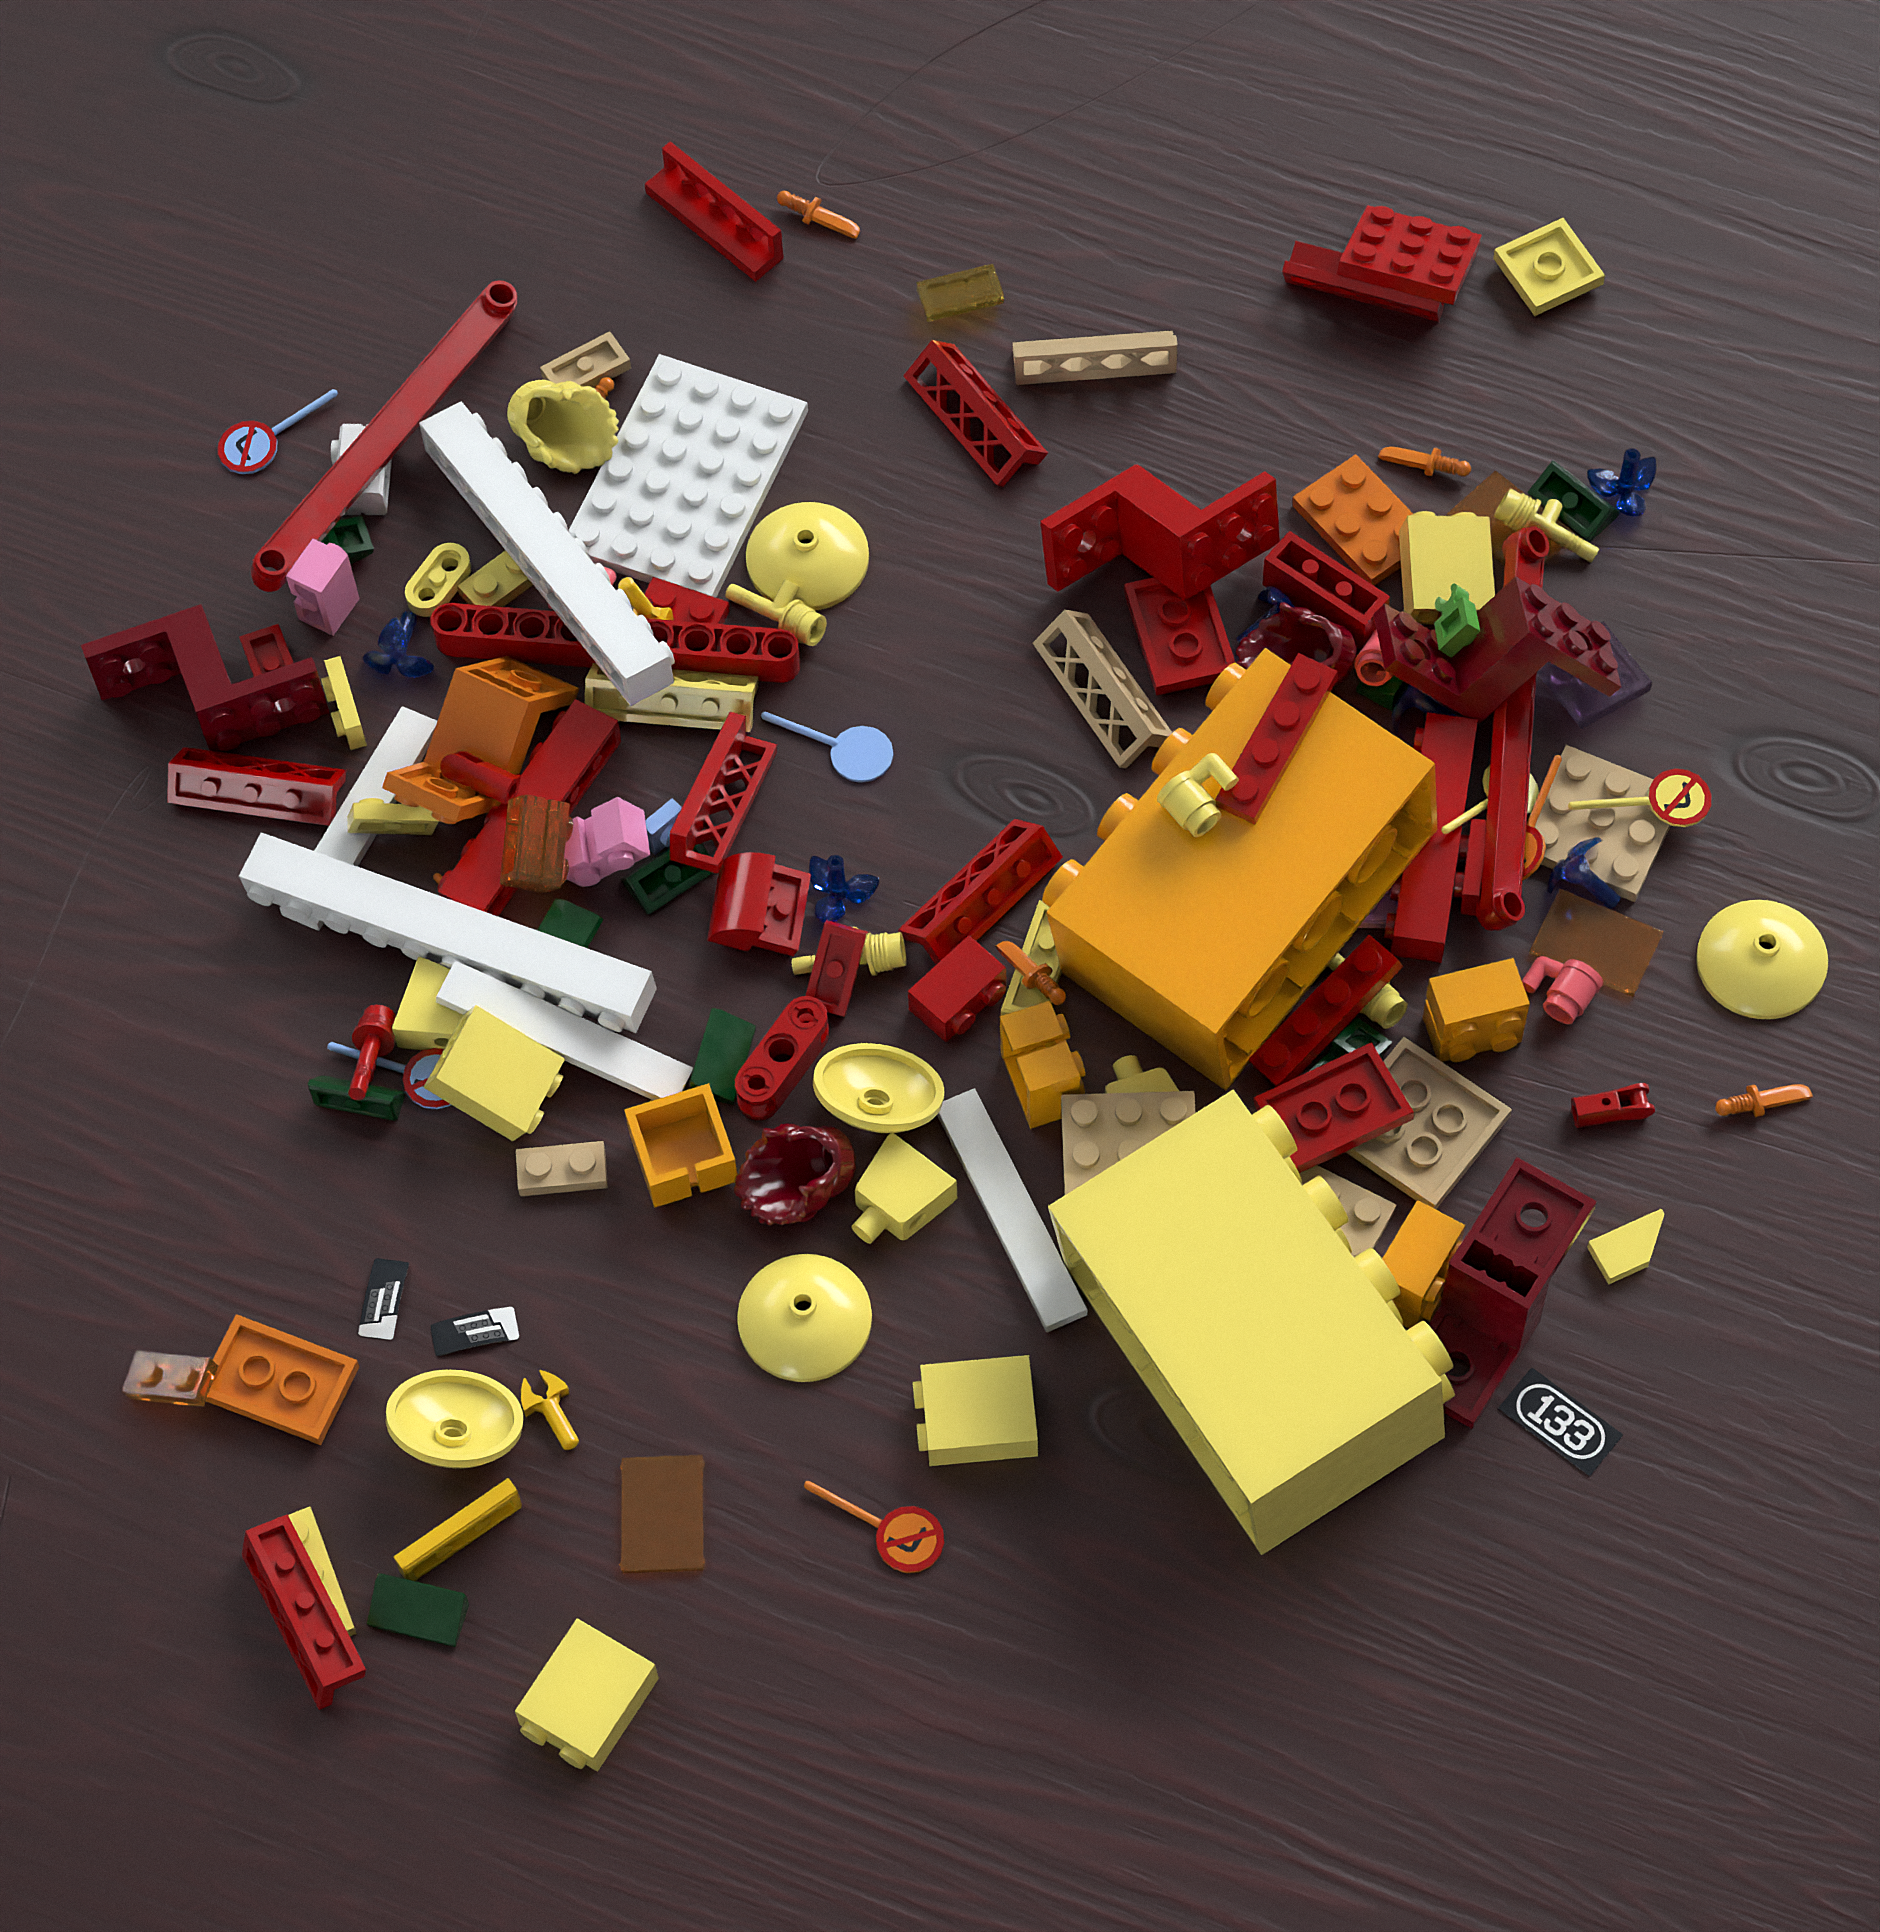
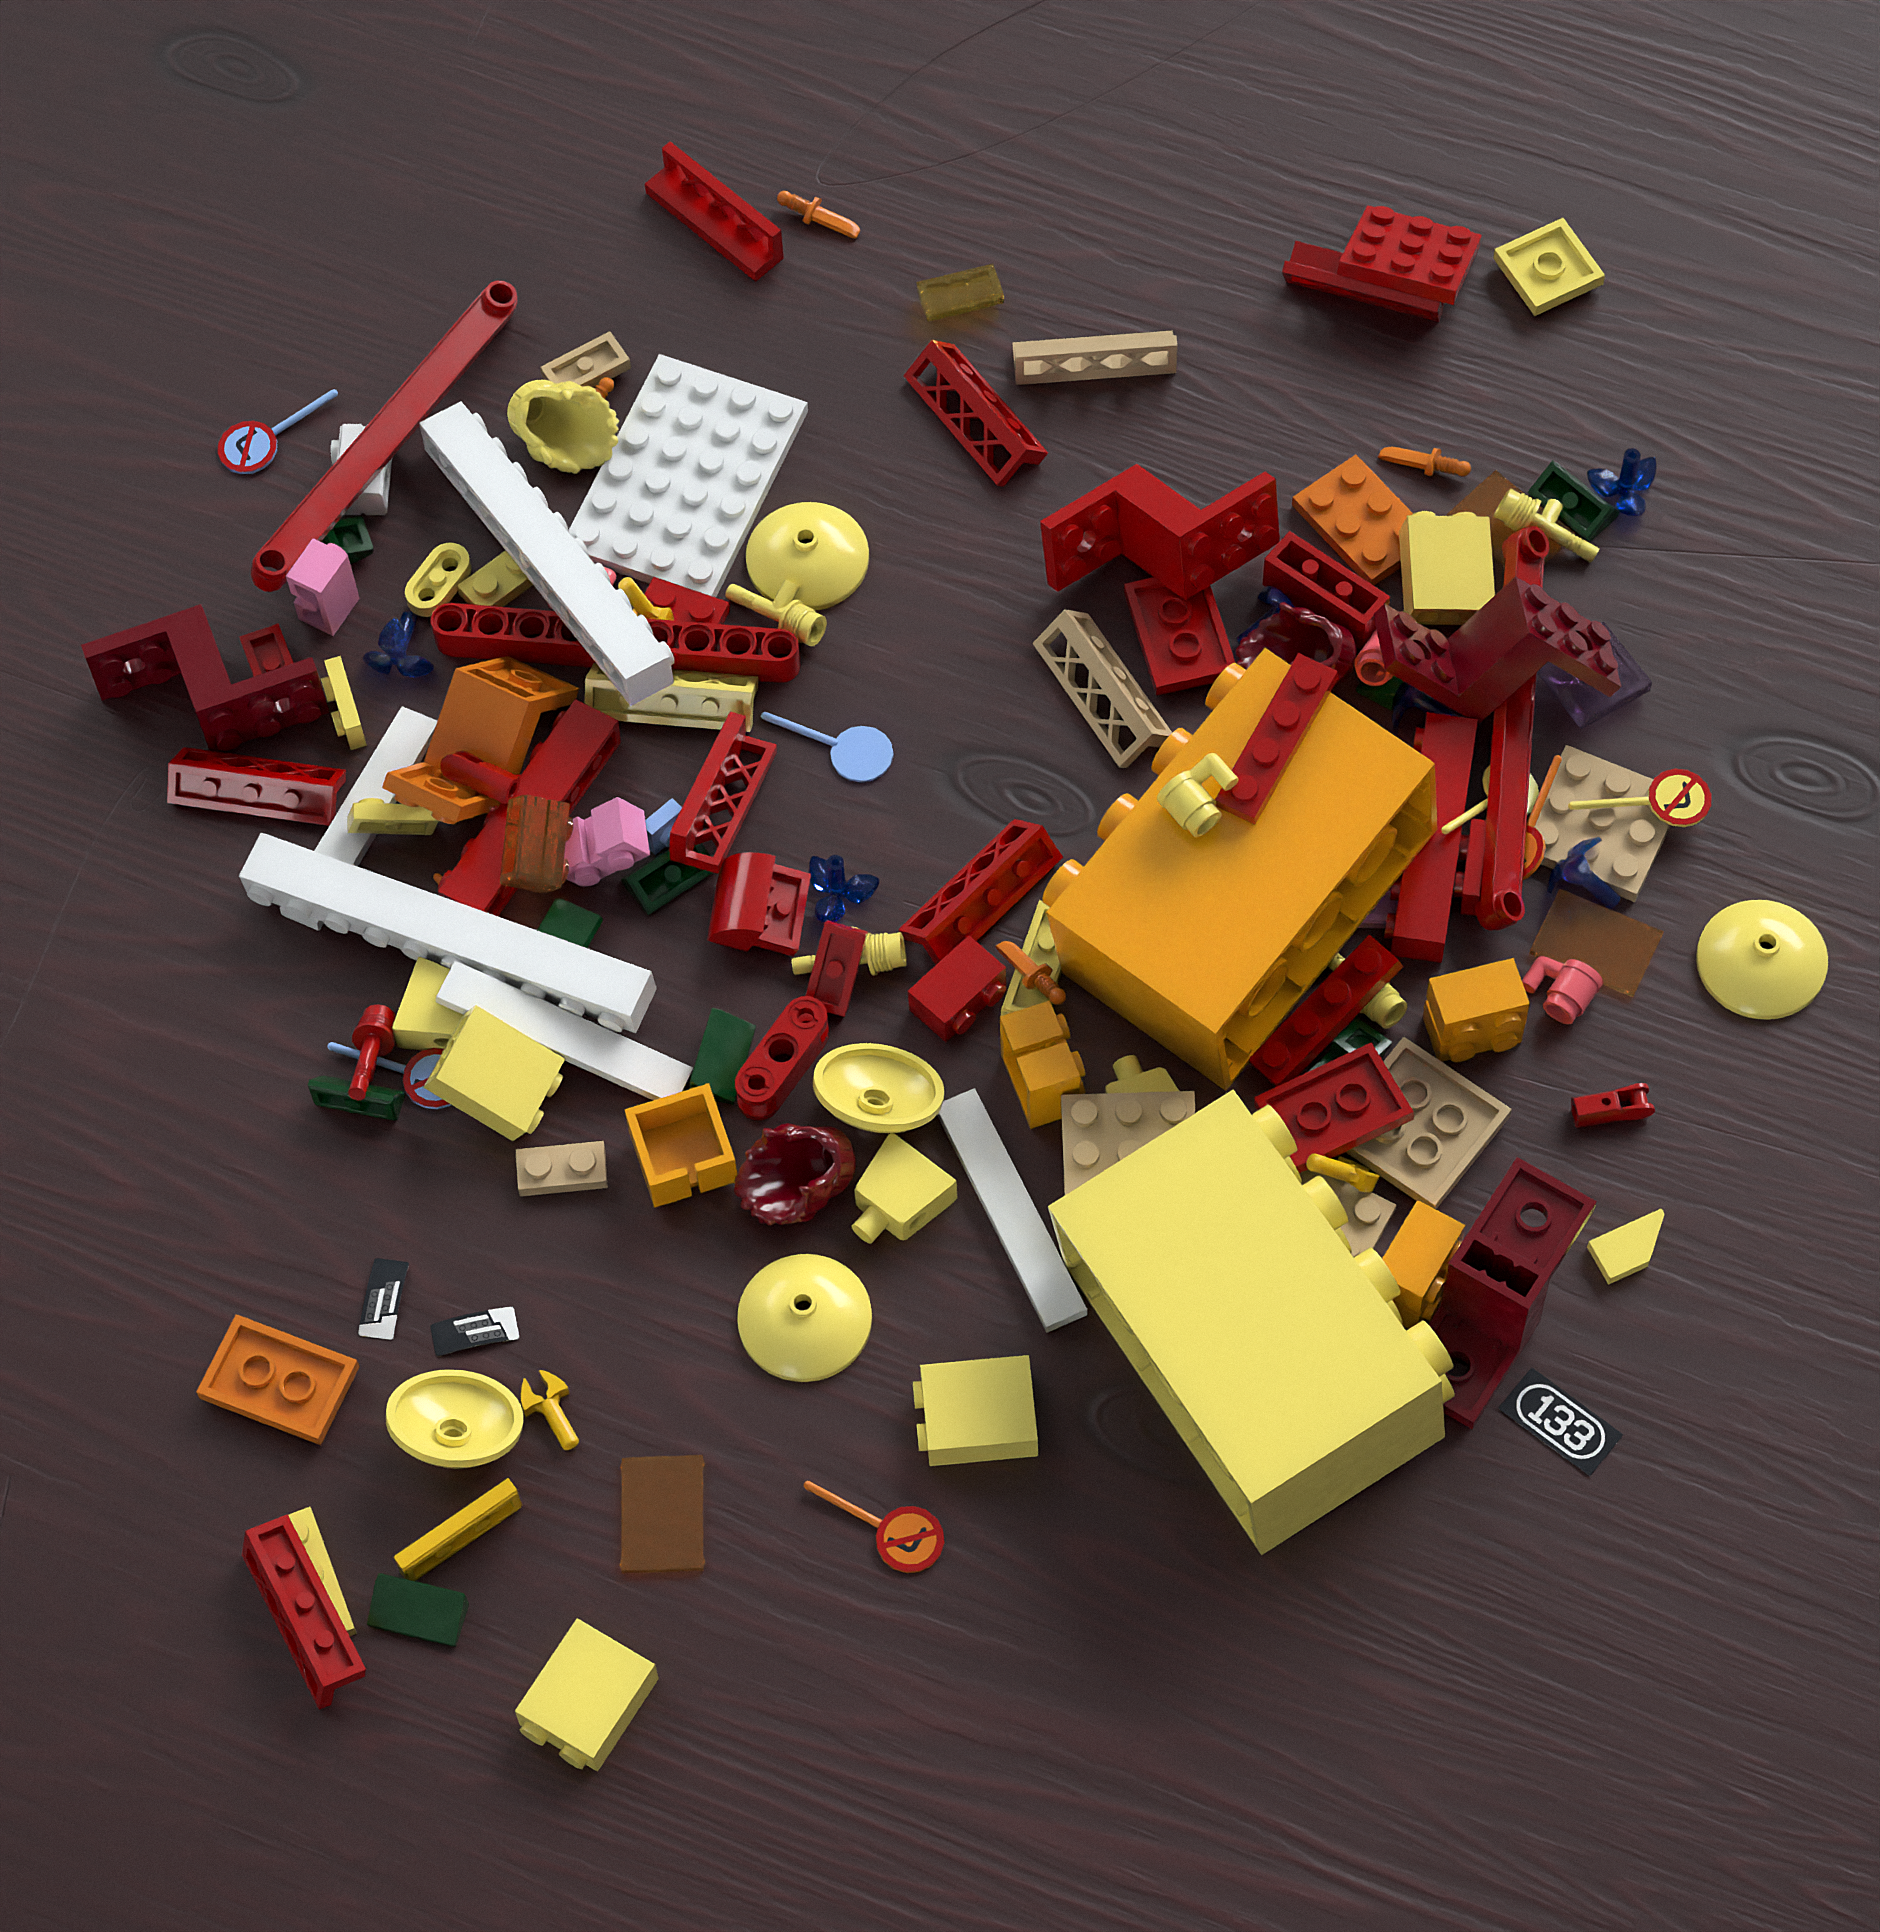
clear orange plate [121,1351,218,1407] -> none
bright green plate [1434,583,1480,658] -> none
orange piece [1715,1084,1813,1117] -> none
none -> yellow bar [1306,1154,1380,1193]

